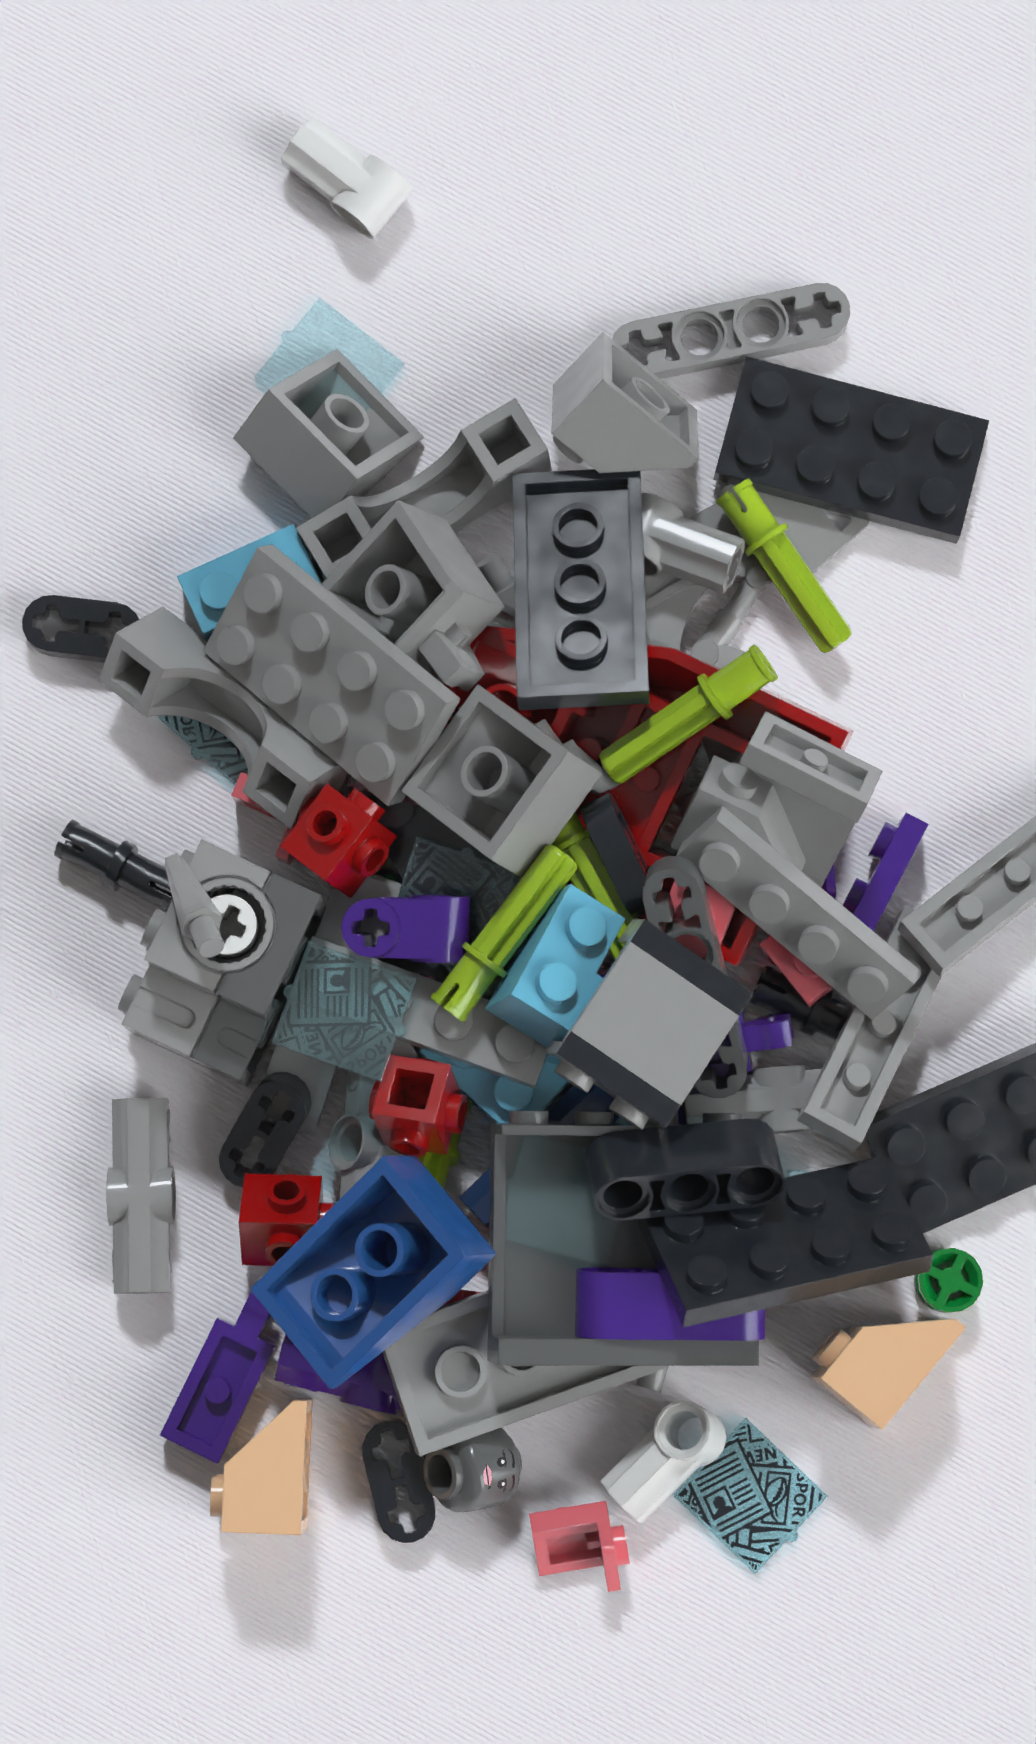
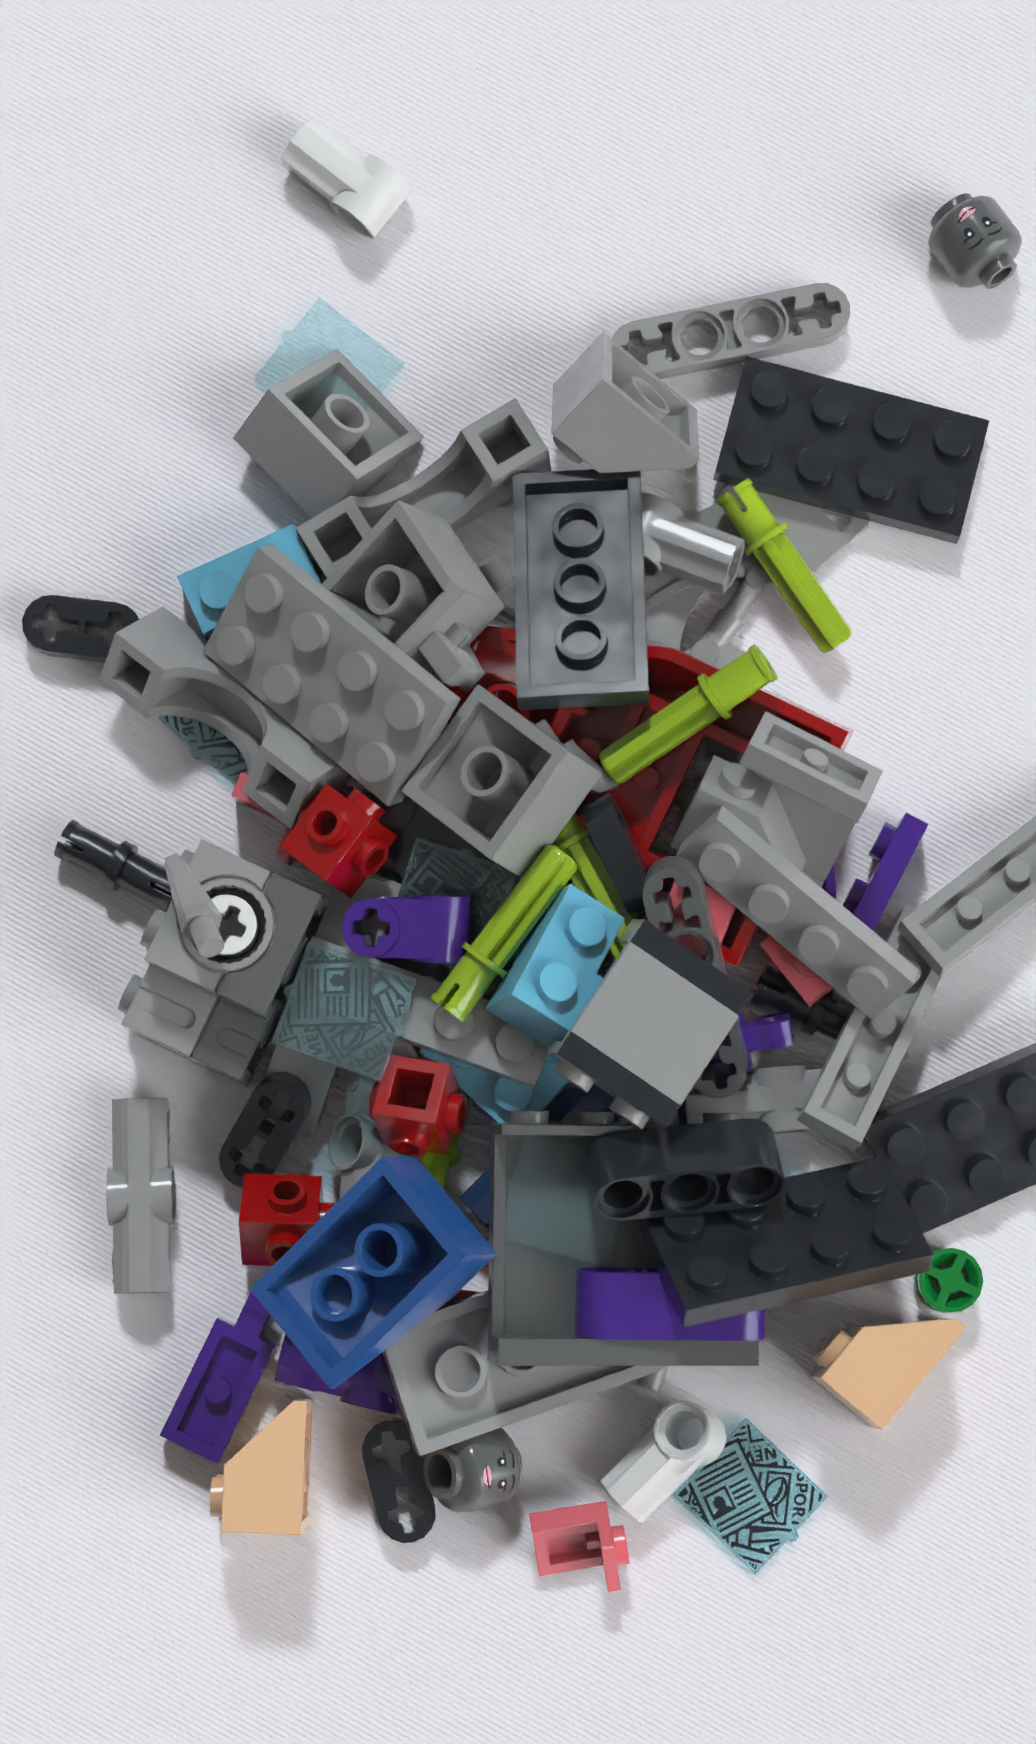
none -> dark grey head [928,193,1022,289]

